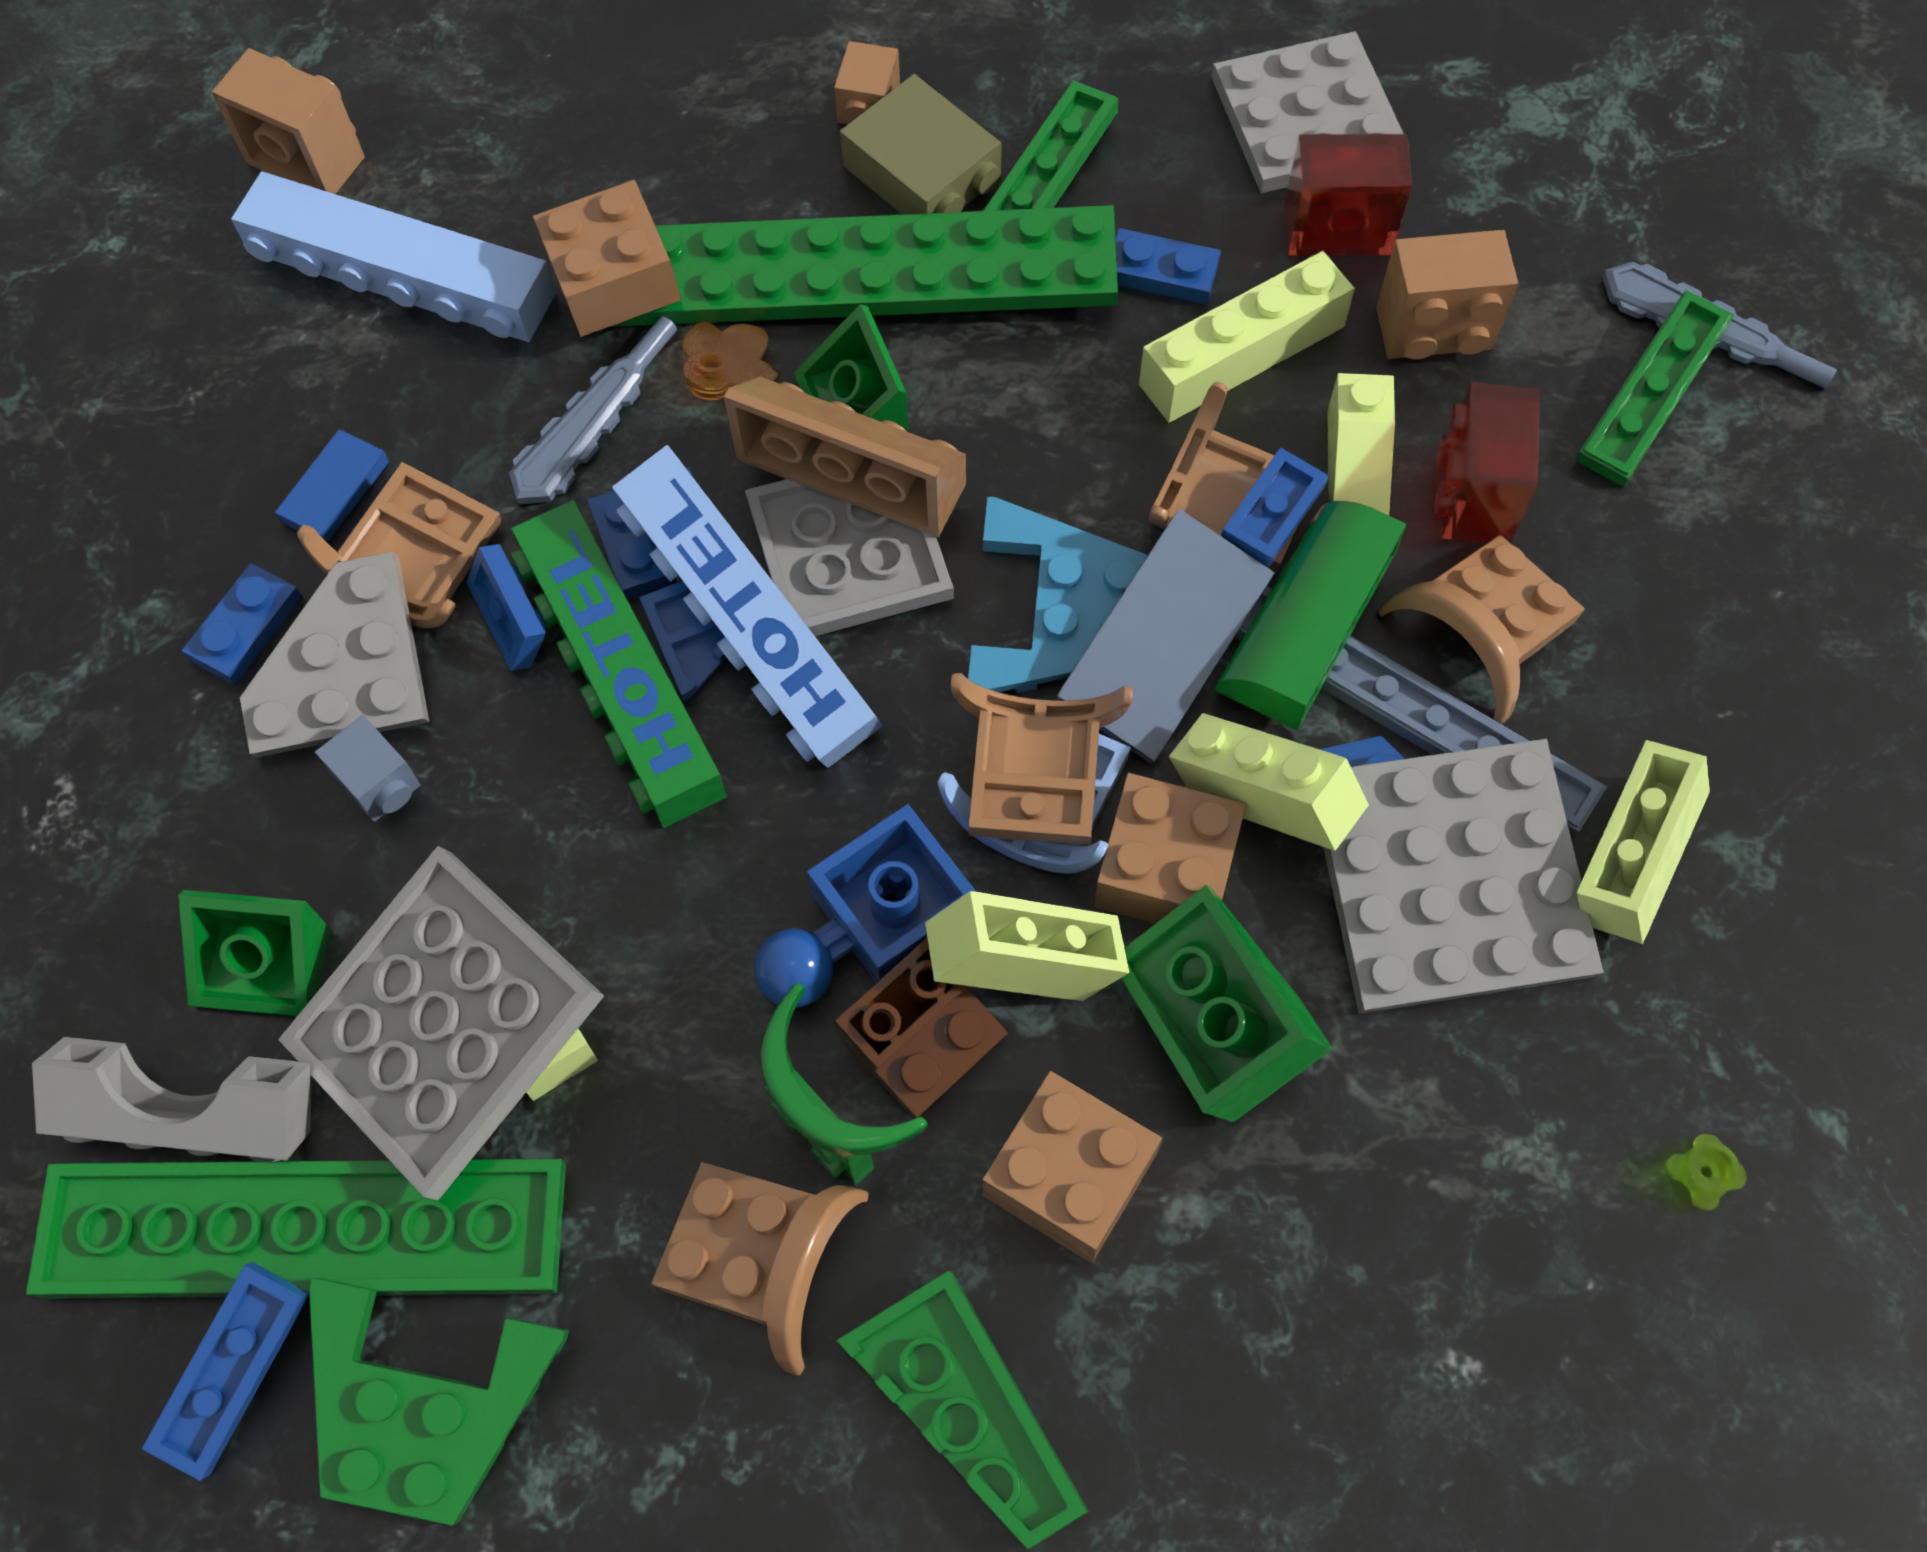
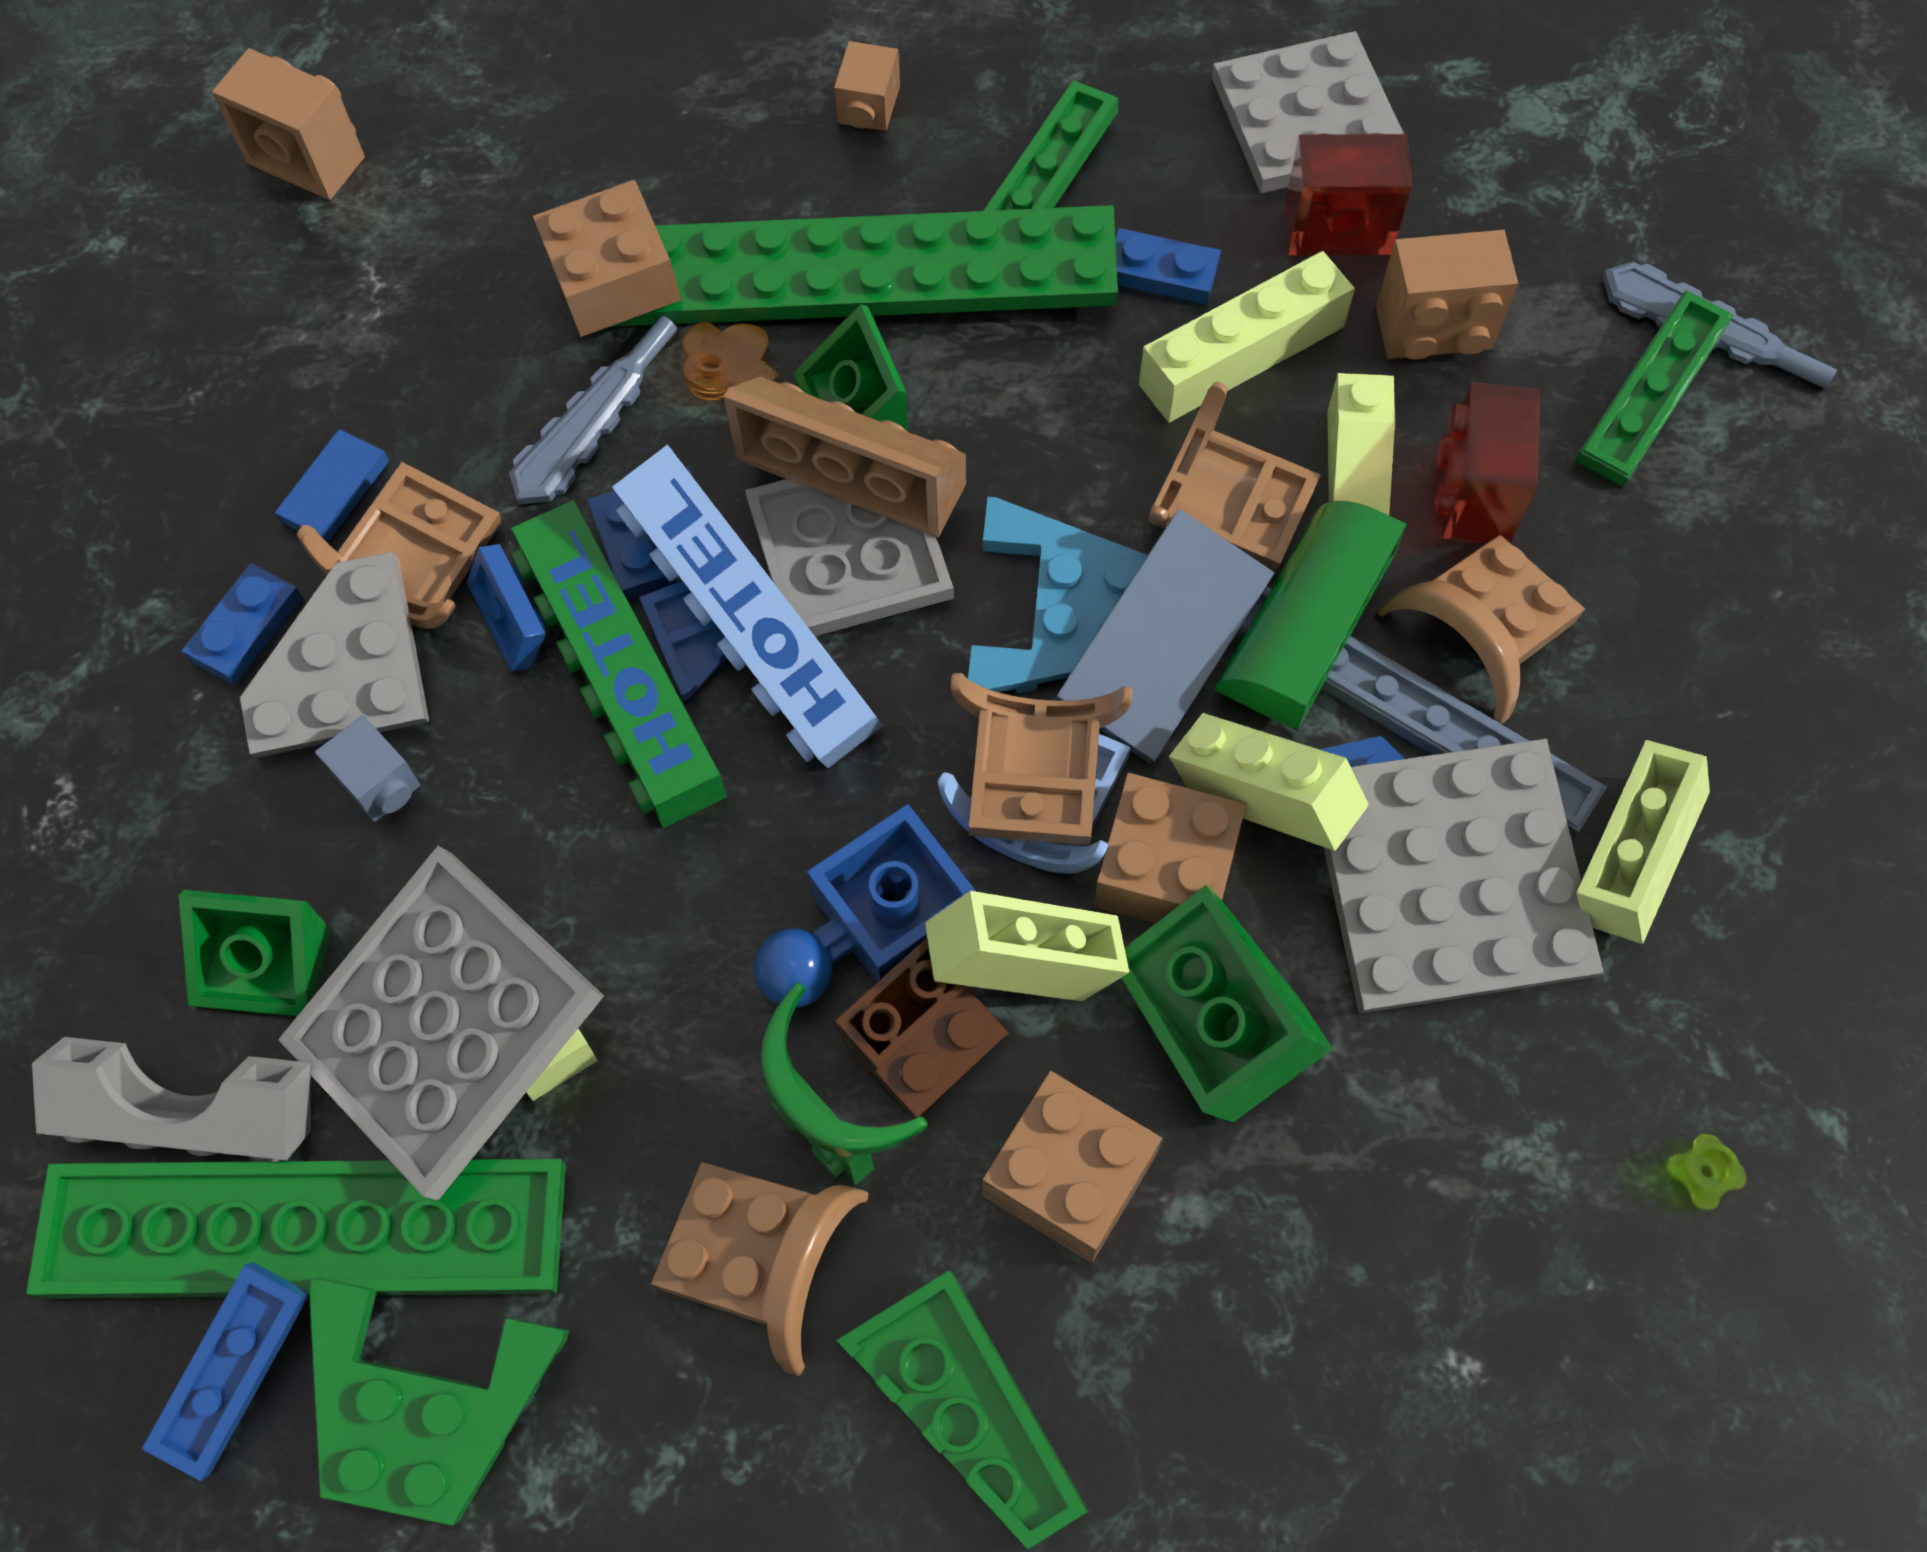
light blue brick [231,171,556,342] -> none
olive brick [840,74,1002,215] -> none
blue plate [1221,447,1329,568] -> none

